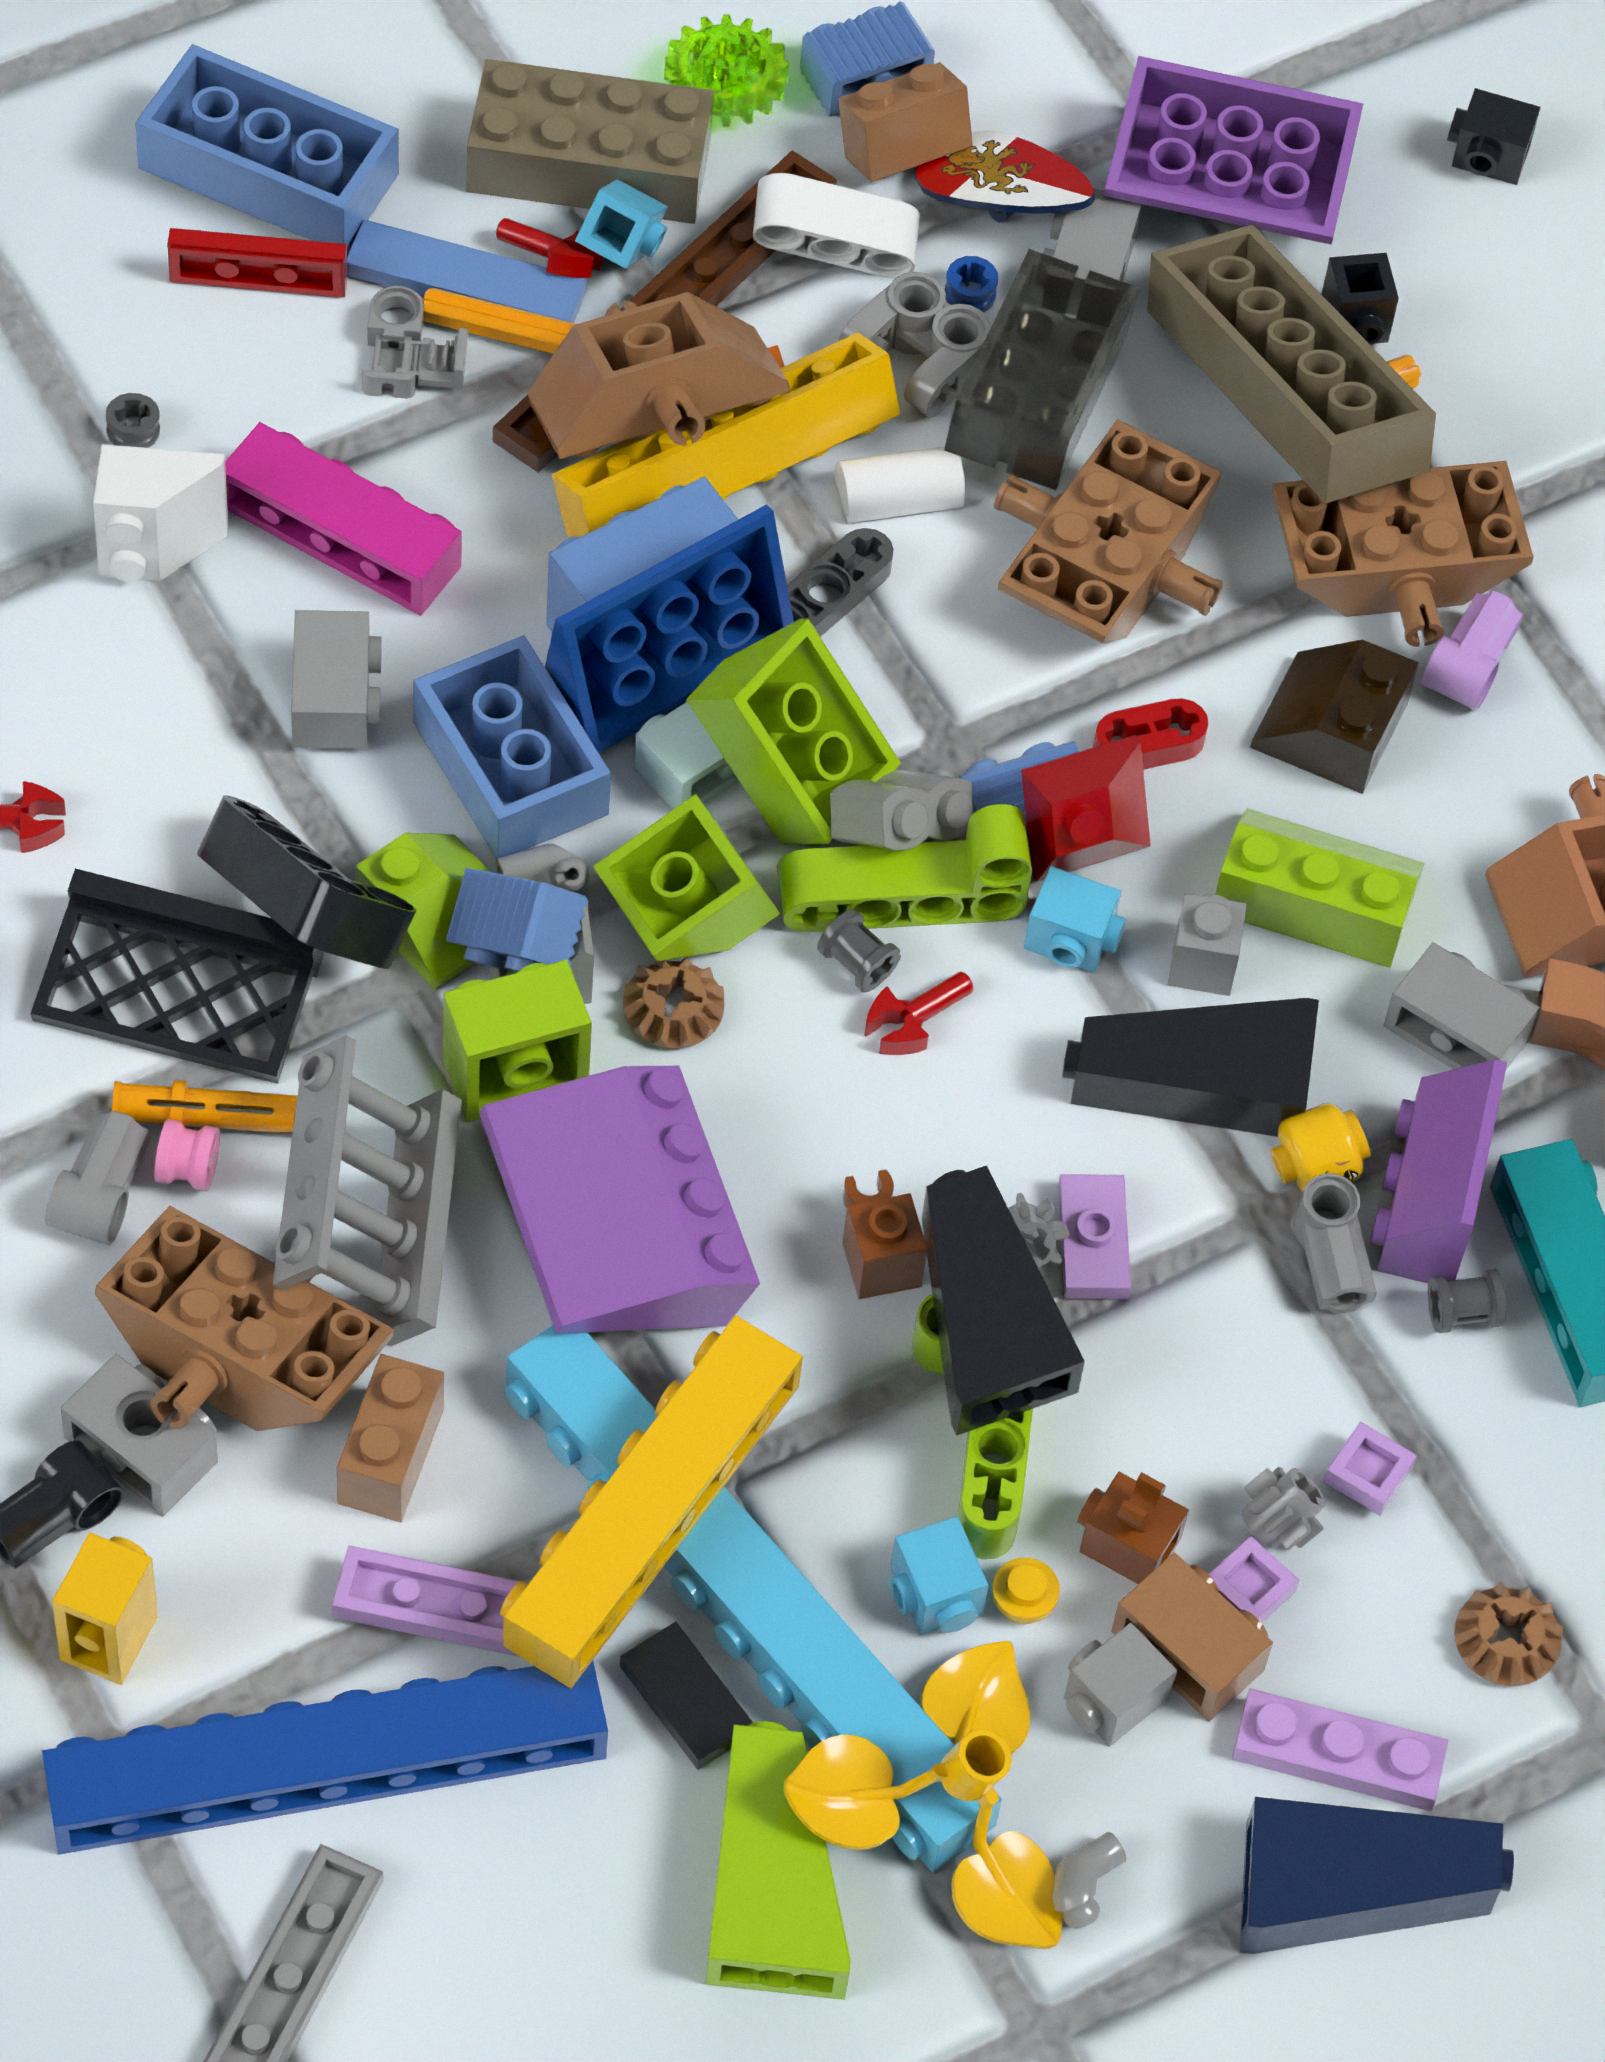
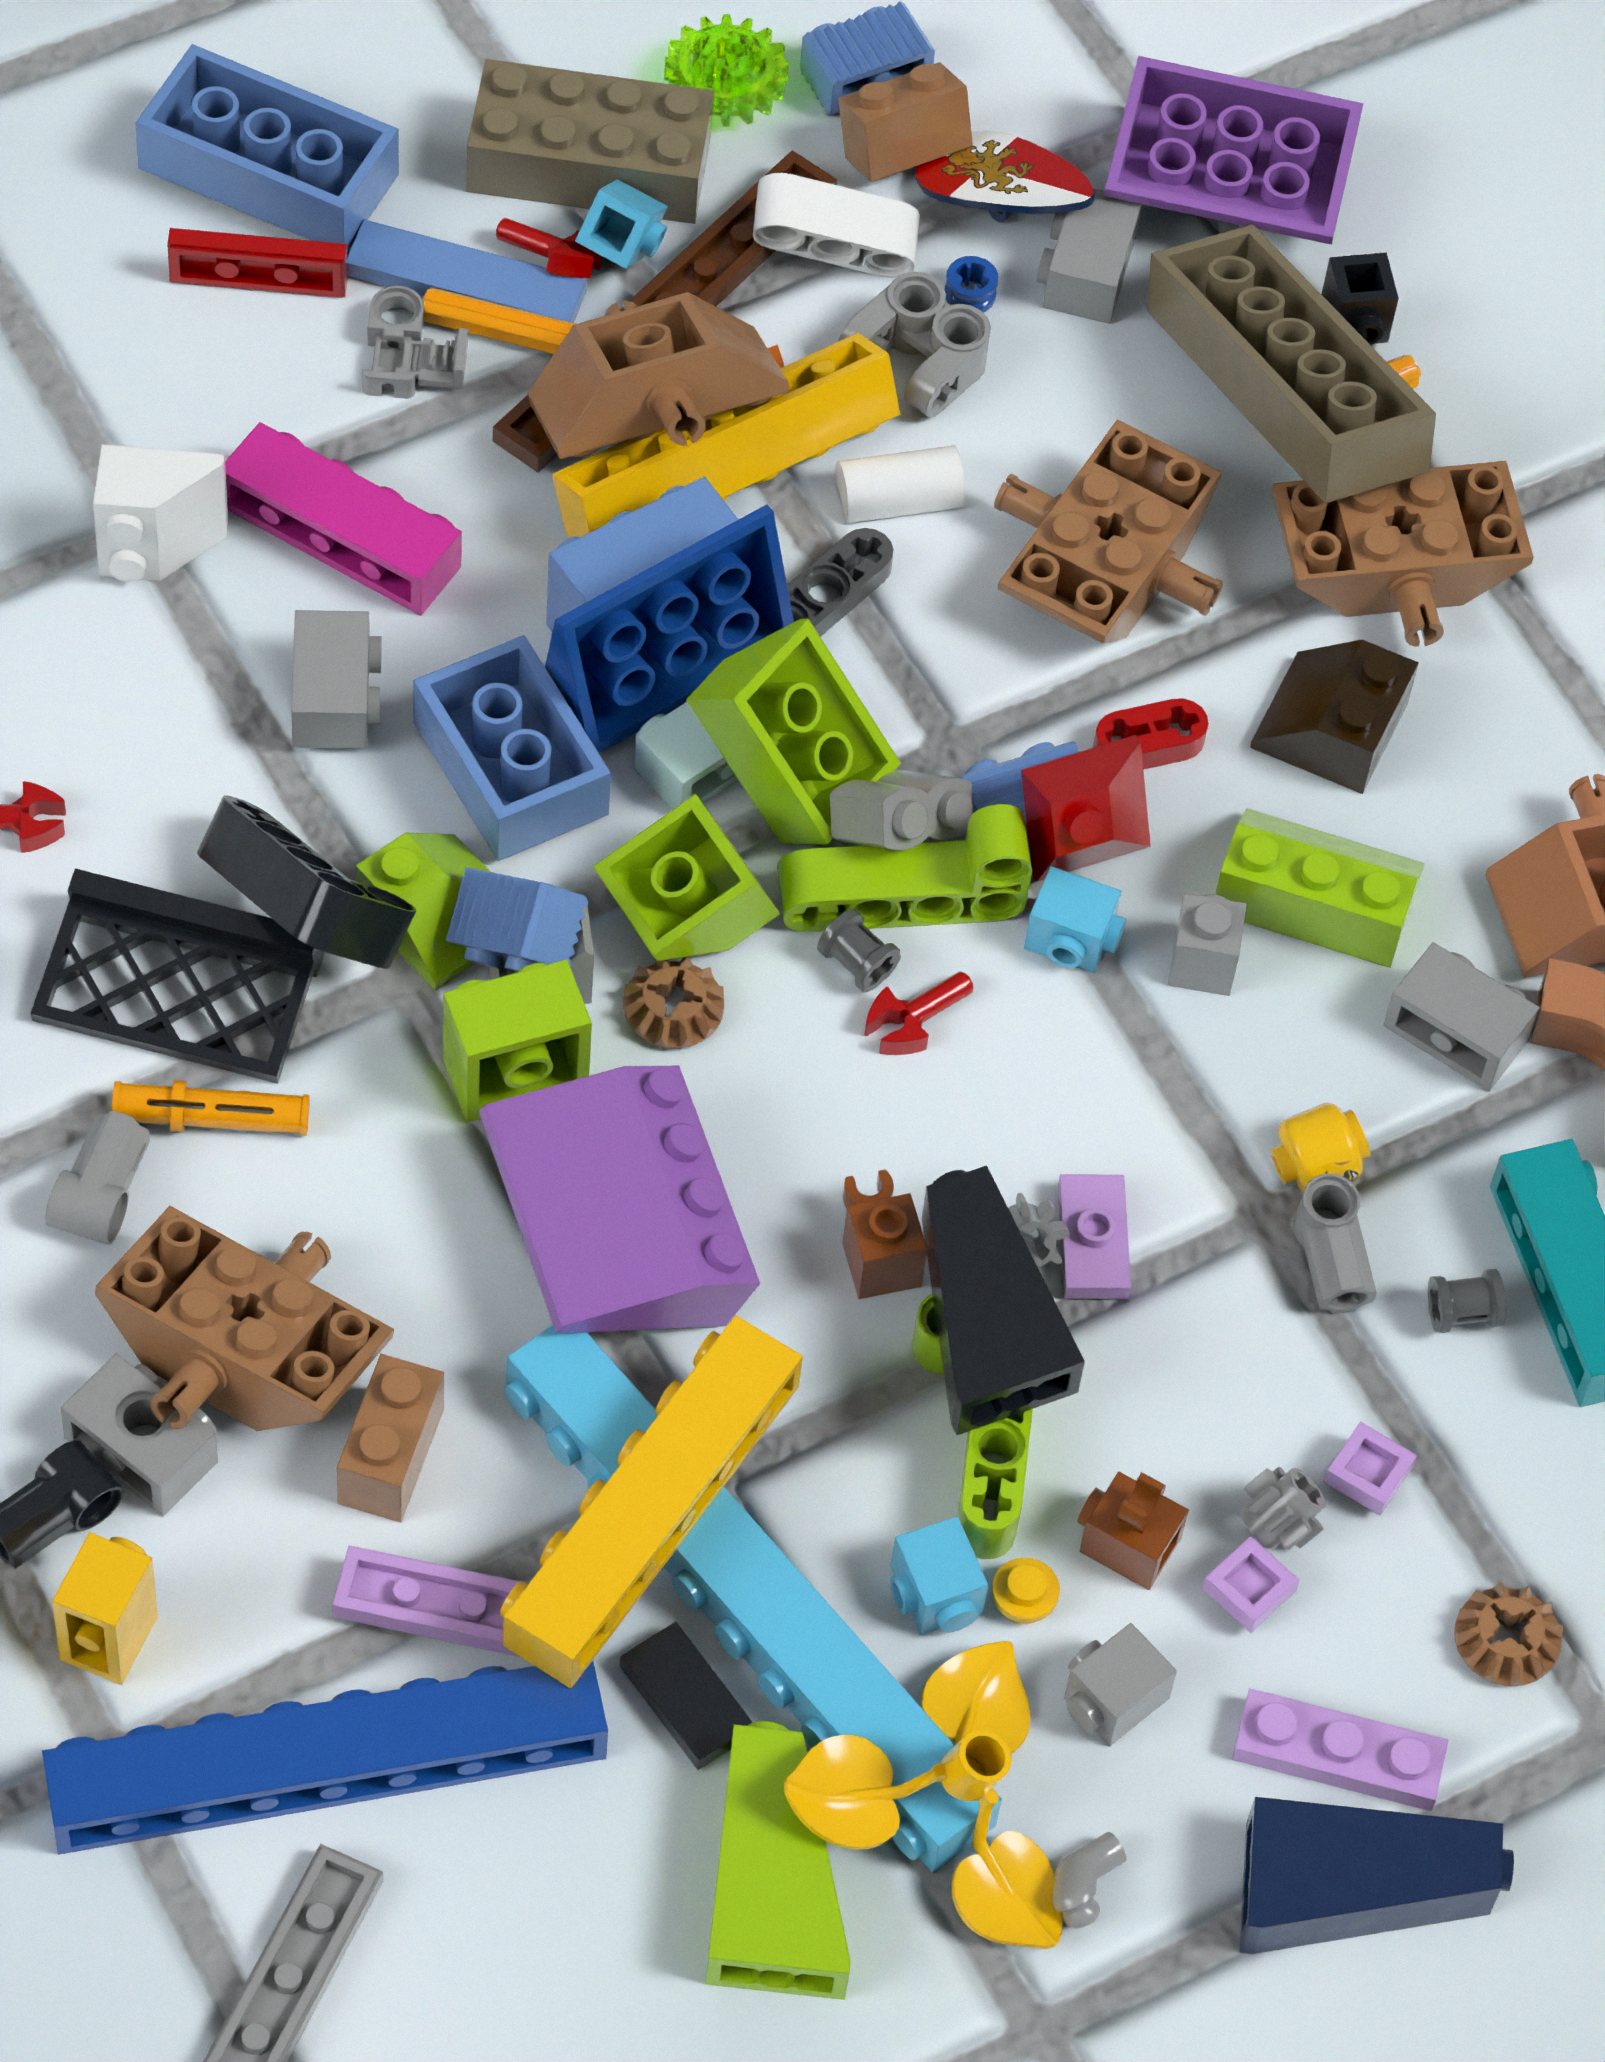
dark grey bush [106,393,160,448] -> none
bright pink wheel [154,1119,220,1192] -> none
light grey fence [273,1035,462,1346] -> none
light grey arm [495,843,589,893] -> none
clear smoke piece [944,249,1140,490] -> none
black slope [1062,998,1319,1137] -> none
medium nougat brick [1111,1552,1273,1722] -> none
medium lavender slope [1370,1059,1507,1283] -> none
lavender piece [1421,590,1523,711] -> none
black brick [1447,88,1541,185] -> none

